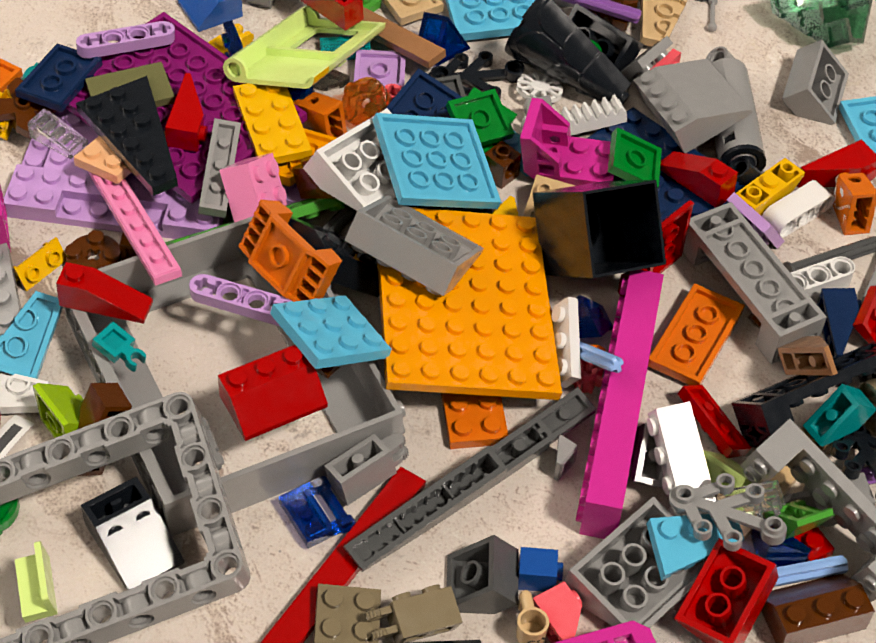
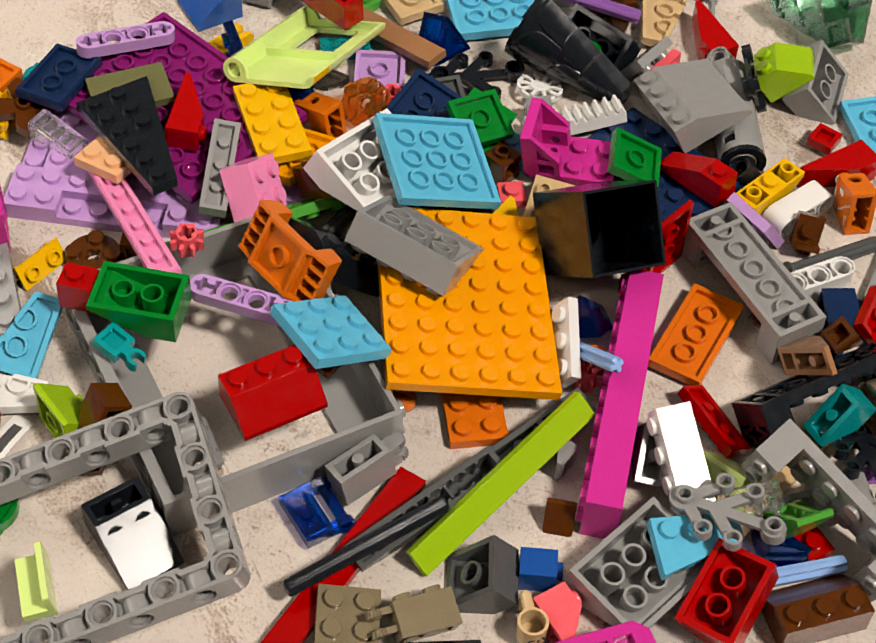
none -> green slope [86,261,192,343]
none -> coral gear [170,223,204,258]
none -> black axle [283,496,450,597]
none -> orange tile [393,390,417,412]
none -> lime tile [406,391,595,576]
none -> coral plate [496,181,527,208]
none -> reddish brown slope [542,498,578,537]
none -> red slope [692,0,739,60]
none -> black plant [741,44,767,113]
none -> lime slope [754,42,815,103]
none -> reddish brown bracket [789,210,826,255]
none -> red plate [806,123,843,155]
none -> reddish brown slope [820,315,863,354]

